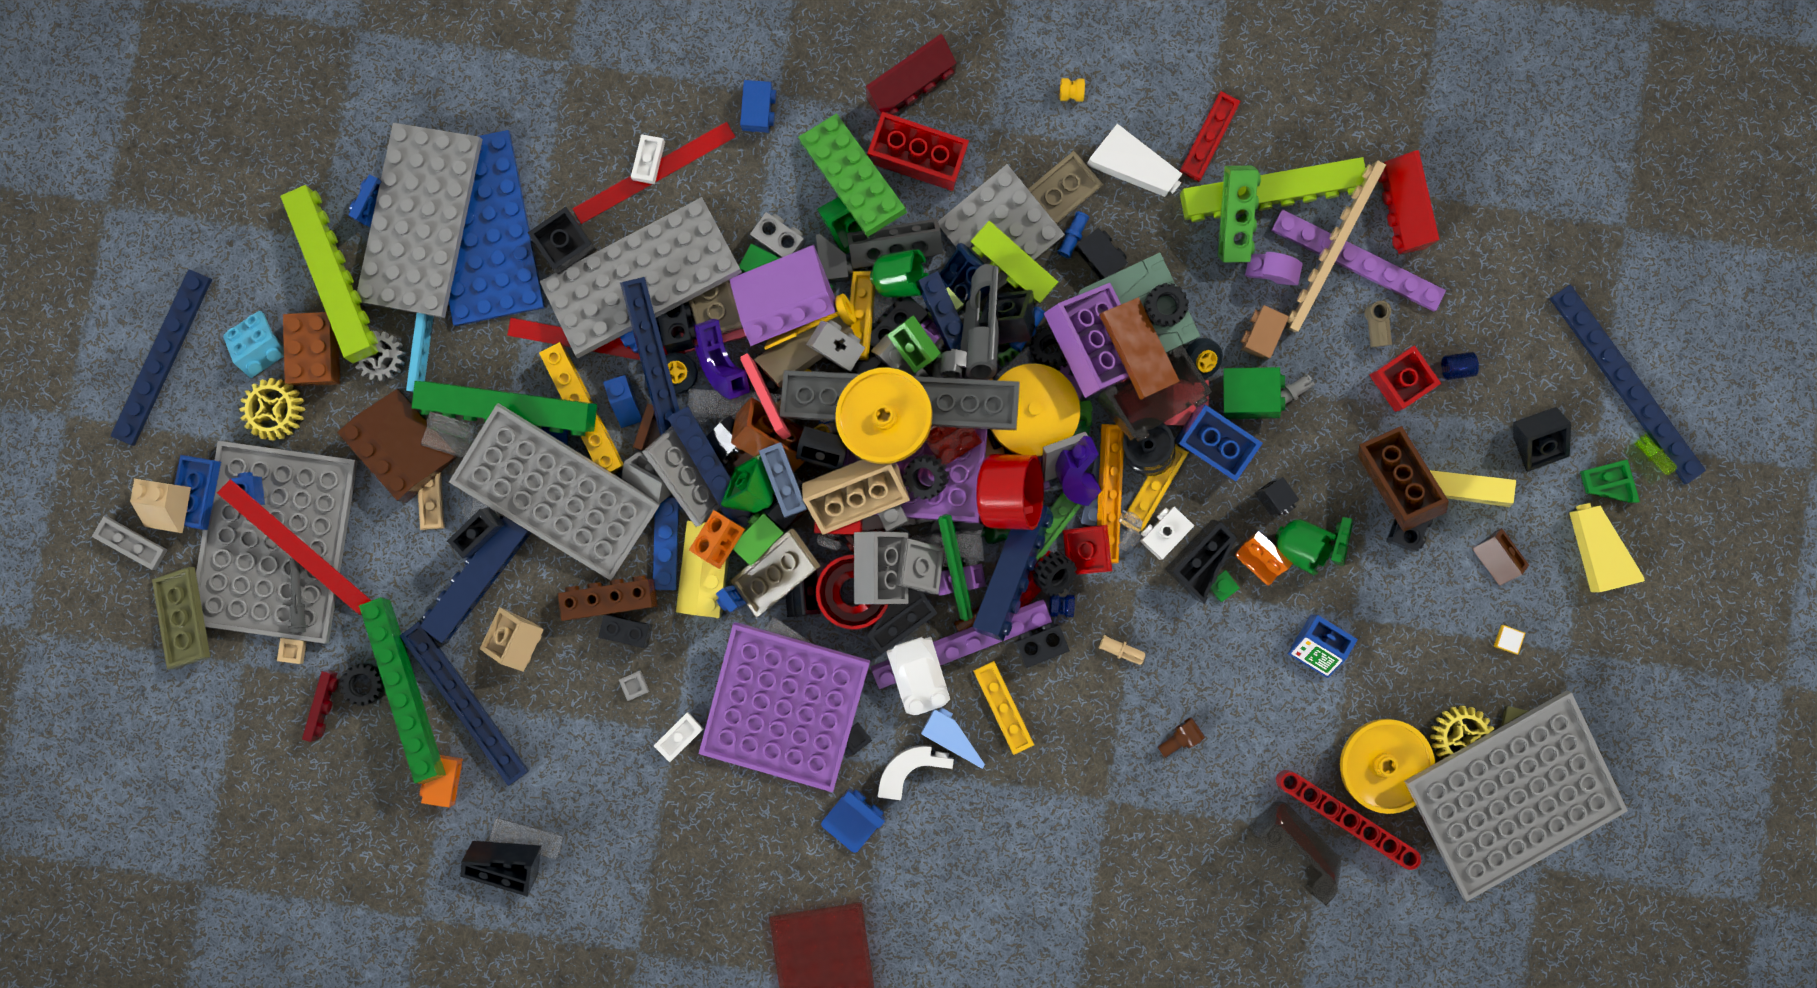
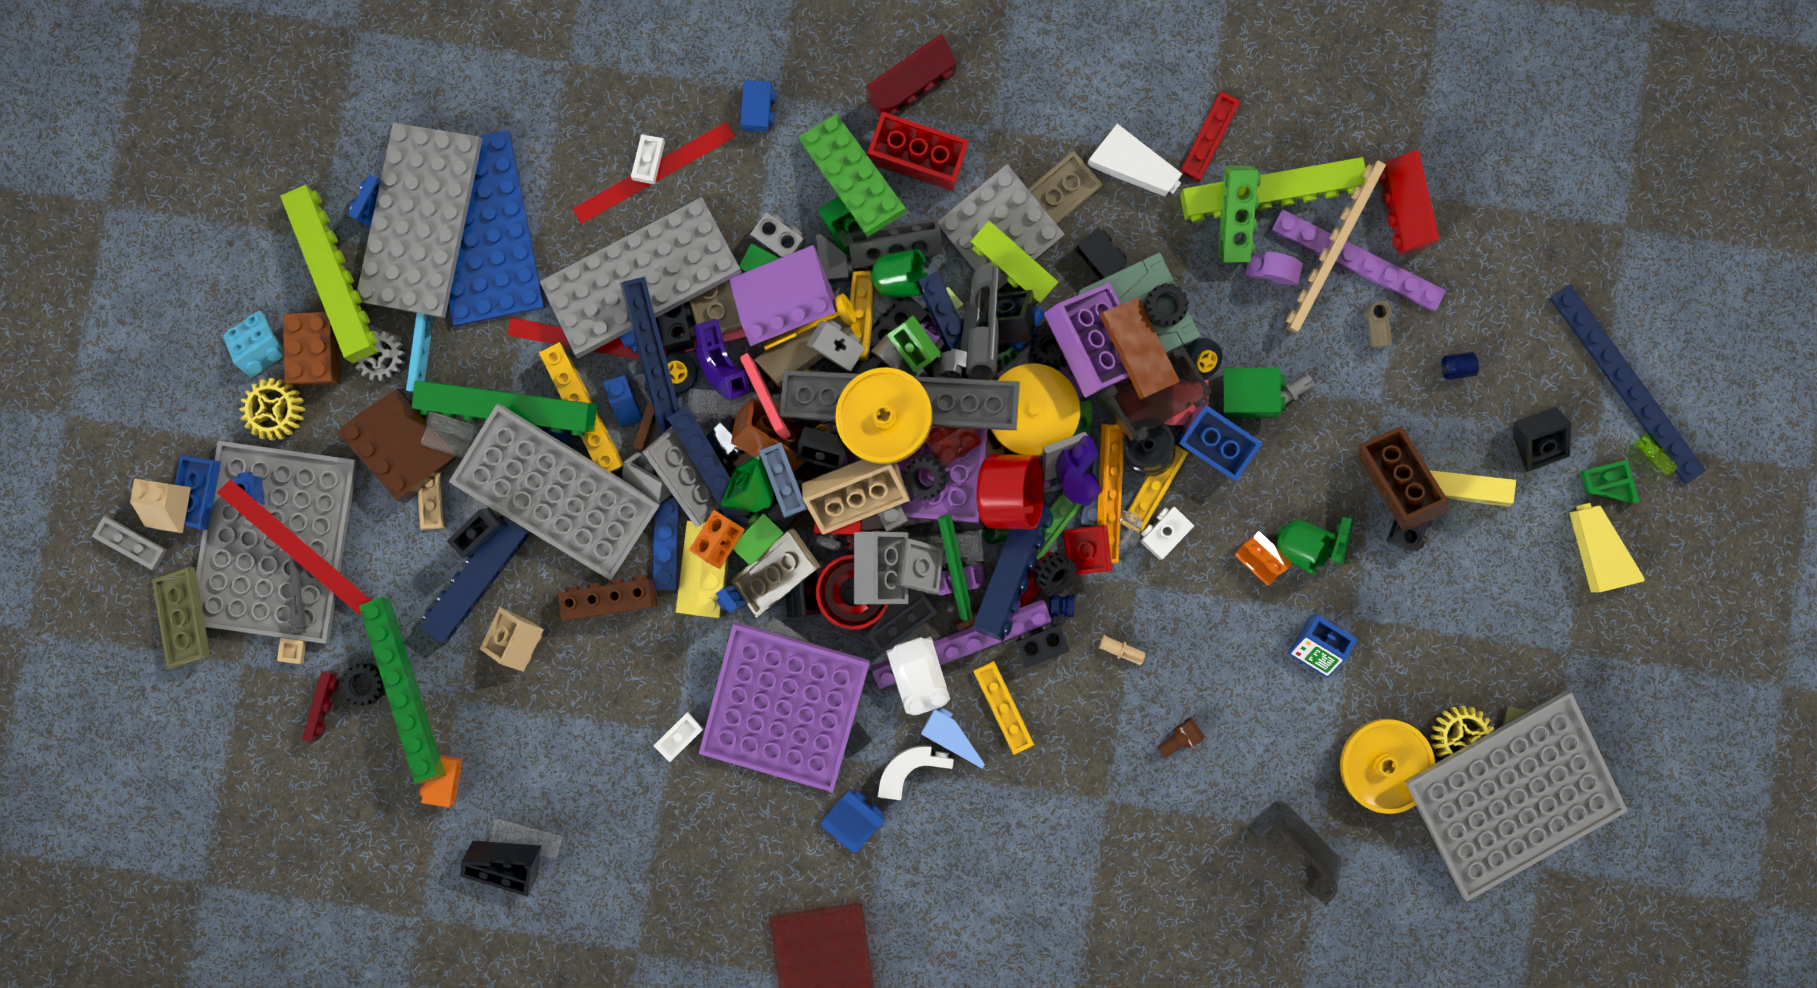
dark blue plate [111,269,212,446] -> none
dark blue plate [399,622,529,786] -> none
black brick [527,207,597,274] -> none
black brick [598,614,653,648] -> none
light grey tile [619,670,650,701] -> none
dark blue slope [939,243,990,306] -> none
blue pin [1057,211,1090,258] -> none
yellow wheel [1060,78,1085,102] -> none
black wedge [1165,519,1237,604] -> none
green plate [1211,570,1240,602] -> none
medium nougat brick [1240,305,1289,361] -> none
black brick [1255,477,1300,516] -> none
red beam [1276,770,1421,870] -> none
red brick [1369,345,1441,412] -> none
panel [1472,528,1529,586] -> none
white tile [1494,625,1525,655] -> none

